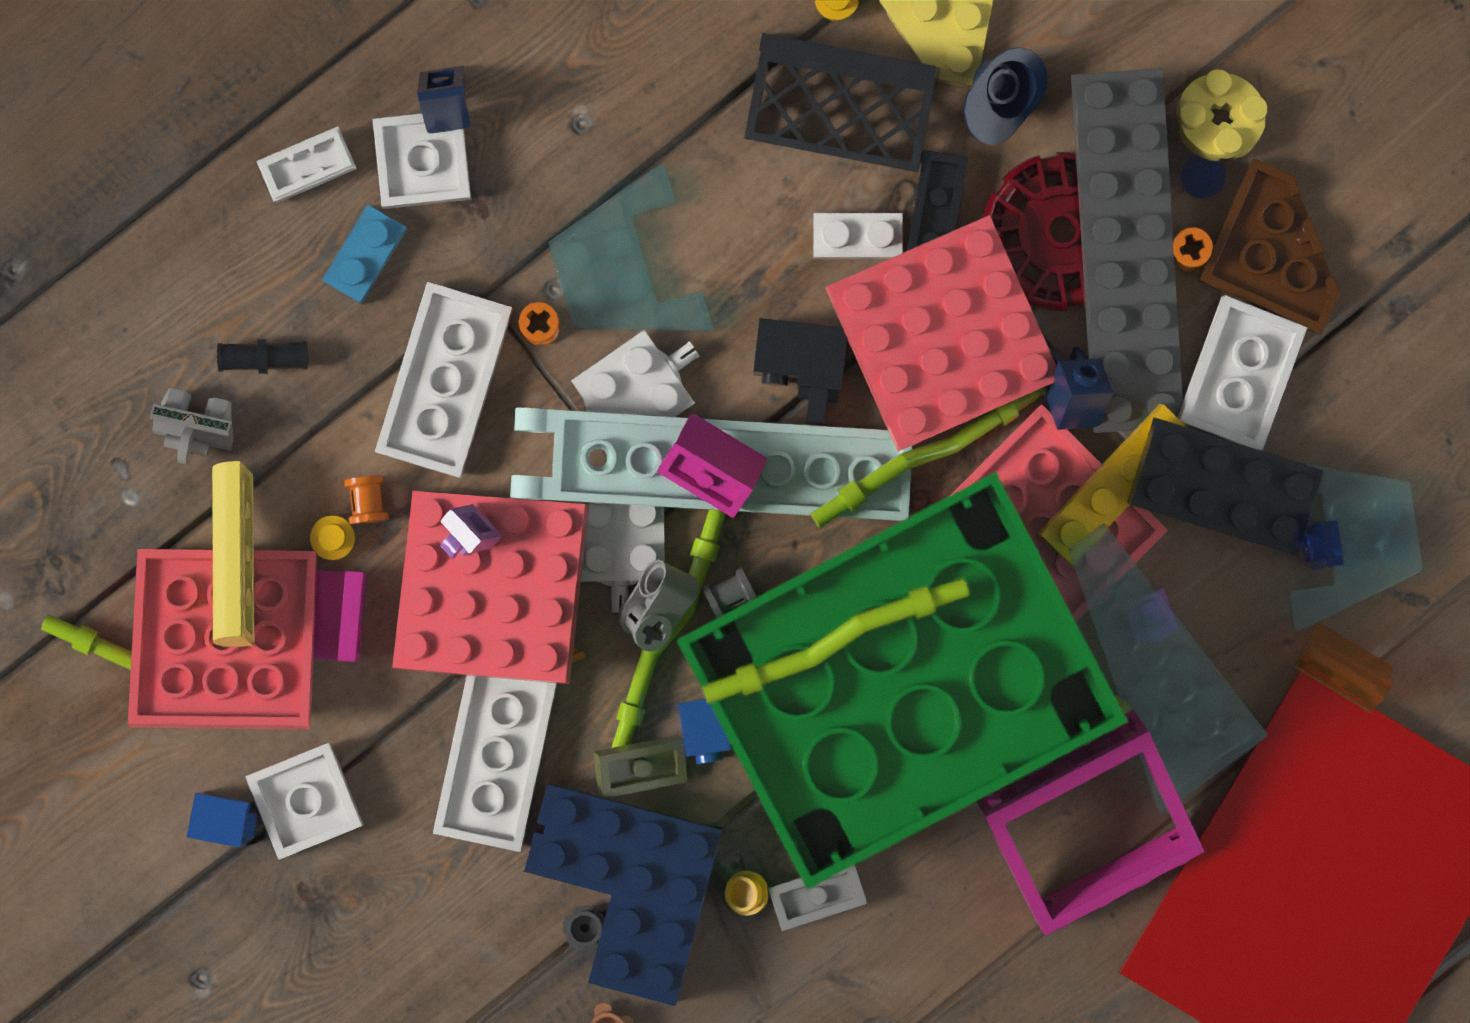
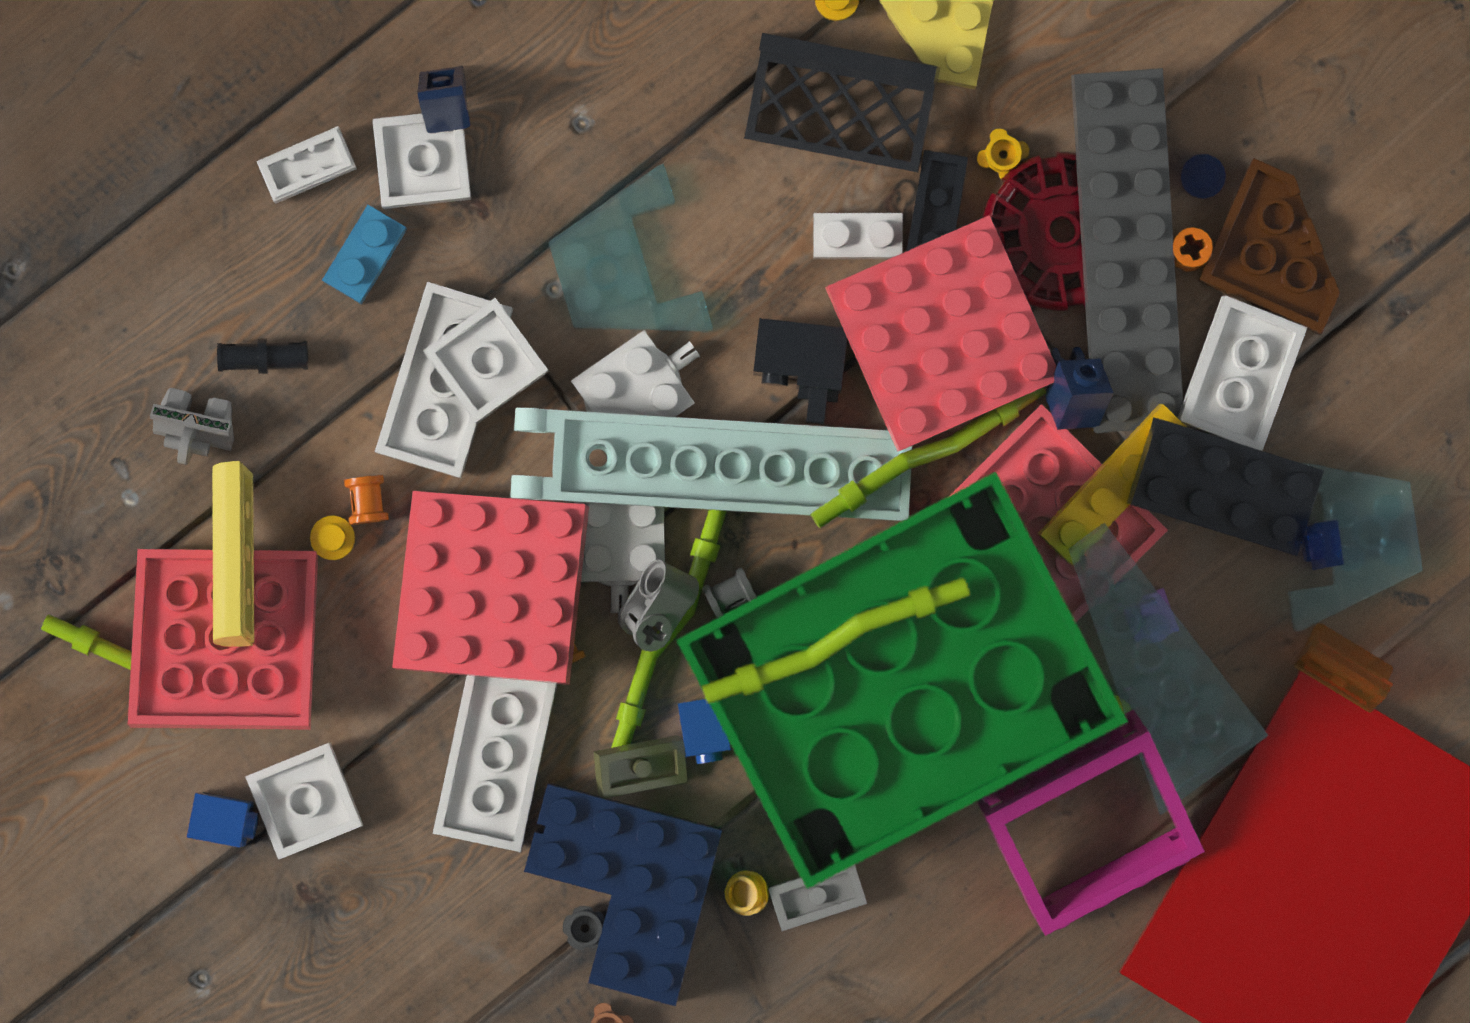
dark pink panel [314,570,368,662] -> none
medium lavender tile [440,504,502,559] -> none
orange bush [518,302,560,345] -> none
dark pink panel [657,414,767,518] -> none
dark blue piece [964,47,1048,145] -> none
light yellow plate [1176,69,1267,161] -> none
none -> white plate [423,298,549,424]
none -> yellow plate [977,128,1029,180]

